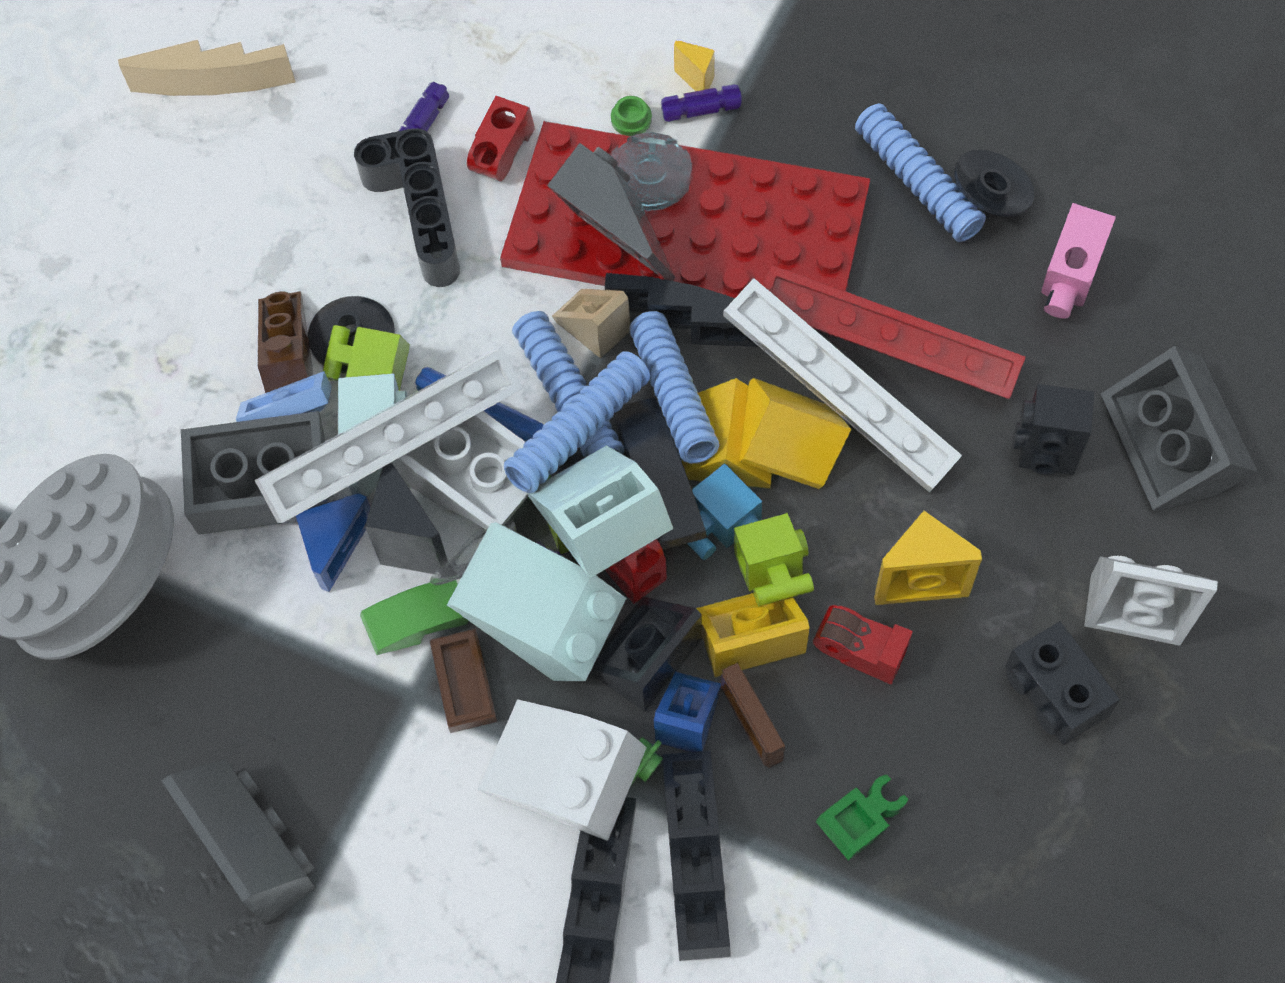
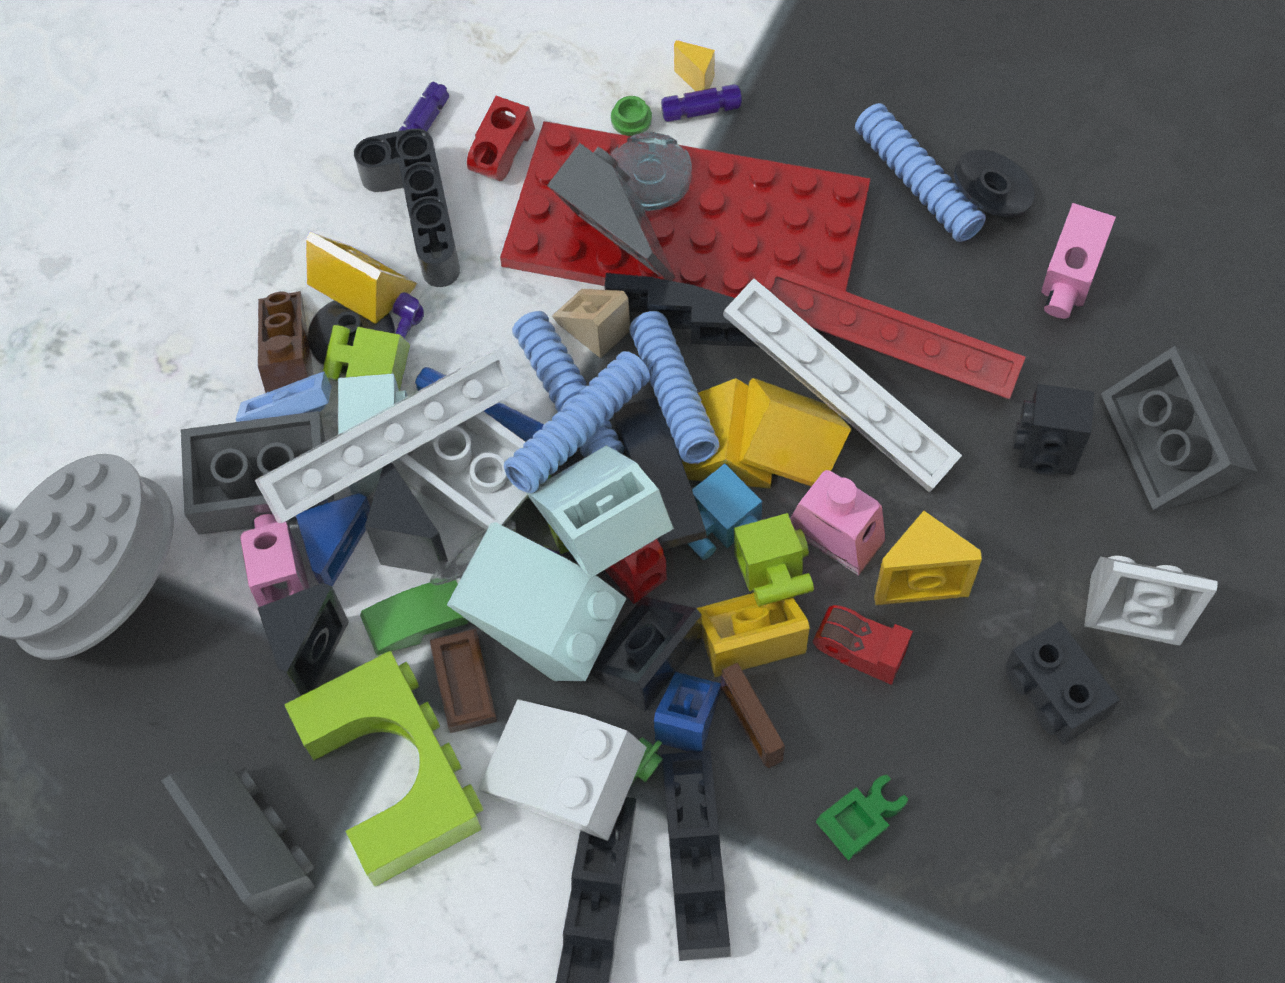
tan slope [118,40,296,96] -> none
none -> bright pink torso [240,514,309,607]
none -> black slope [257,583,349,698]
none -> lime arch [284,650,484,887]
none -> yellow slope [306,232,417,324]
none -> dark purple hand [393,292,424,339]
none -> bright pink torso [790,470,885,576]

